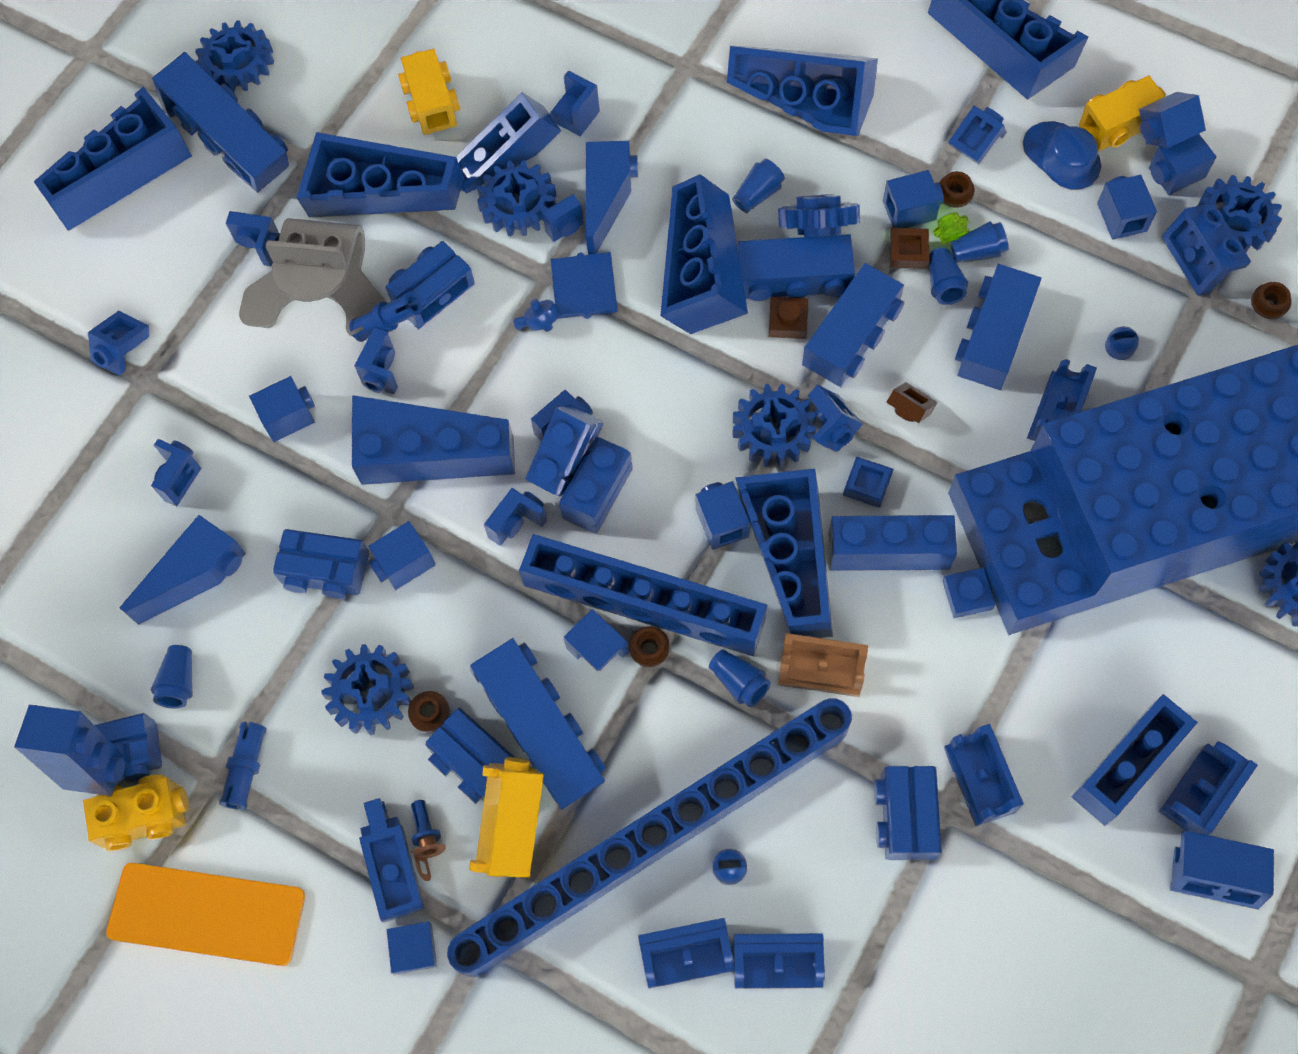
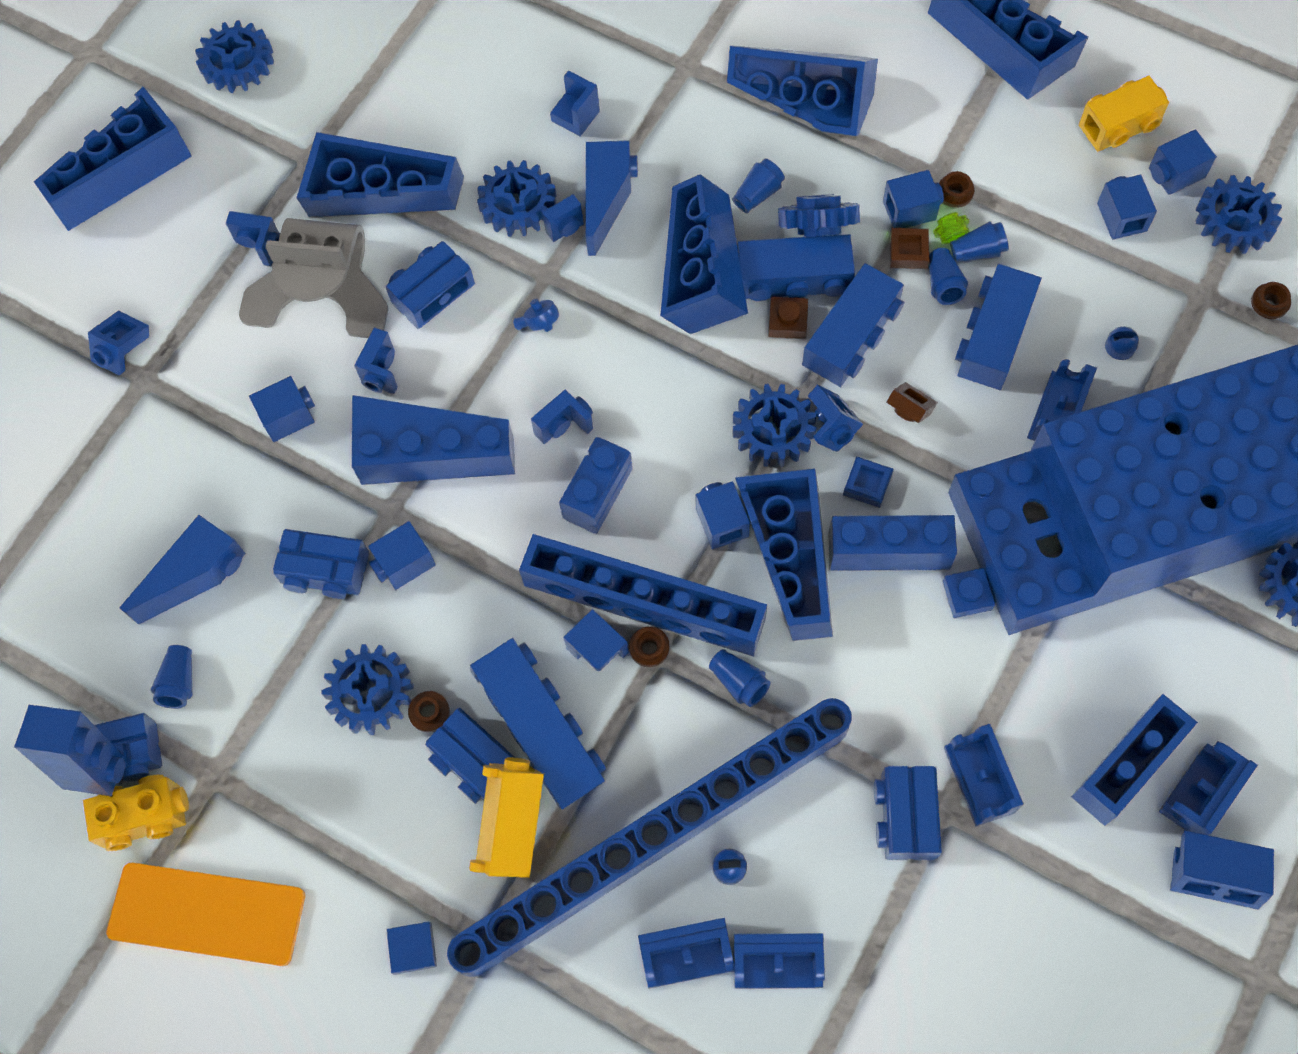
blue bracket [151,439,202,507] -> none
blue wedge [152,52,289,193] -> none
blue pin [219,722,267,810] -> none
blue pin [349,292,422,342] -> none
blue hinge [359,798,425,923] -> none
yellow brick [398,48,460,135] -> none
piece [411,800,446,881] -> none
blue slope [456,92,561,194] -> none
blue bracket [484,488,547,546] -> none
blue brick [525,405,604,496] -> none
blue piece [551,252,618,319] -> none
medium nougat hinge [778,633,868,697] -> none
blue bracket [948,105,1007,165] -> none
blue piece [1023,121,1102,190] -> none
blue brick [1139,92,1206,148] -> none
blue bracket [1161,203,1251,296] -> none

